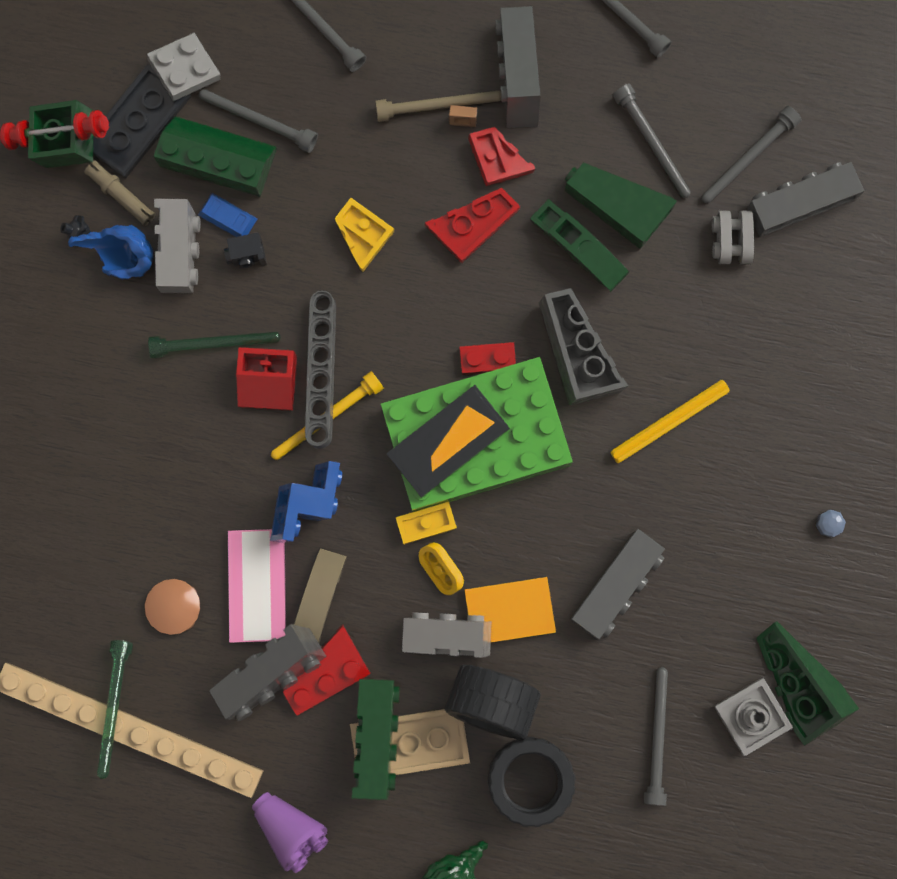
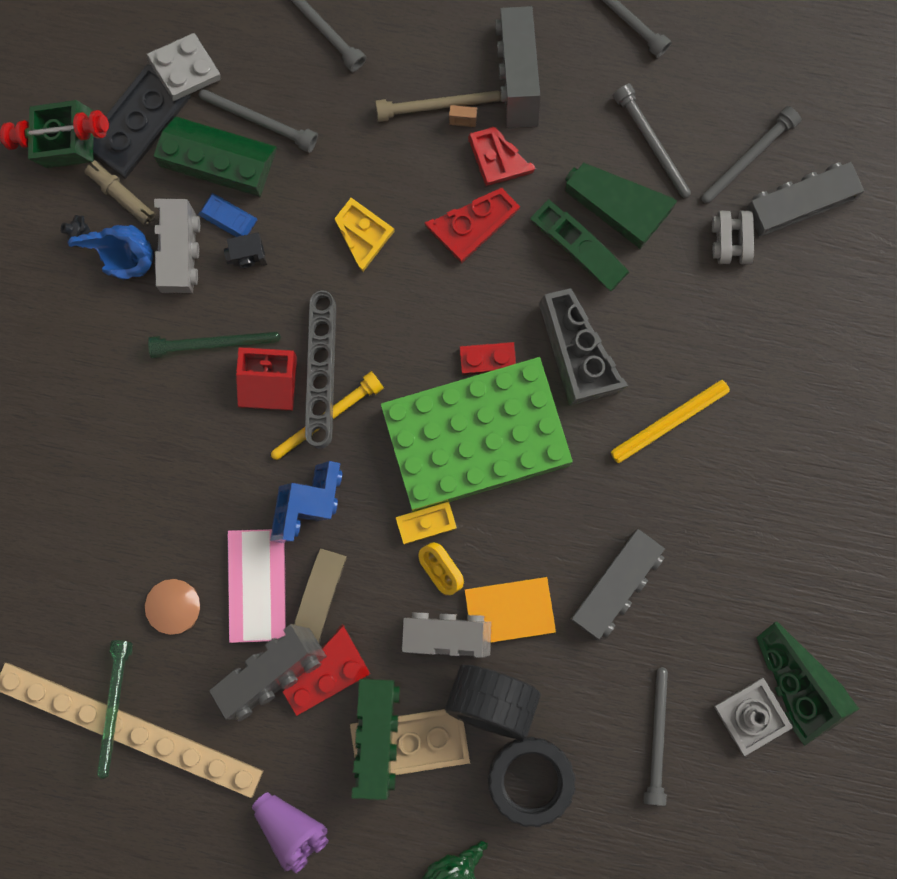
black tile [387,385,510,498] -> none
sand blue tile [816,510,846,538] -> none

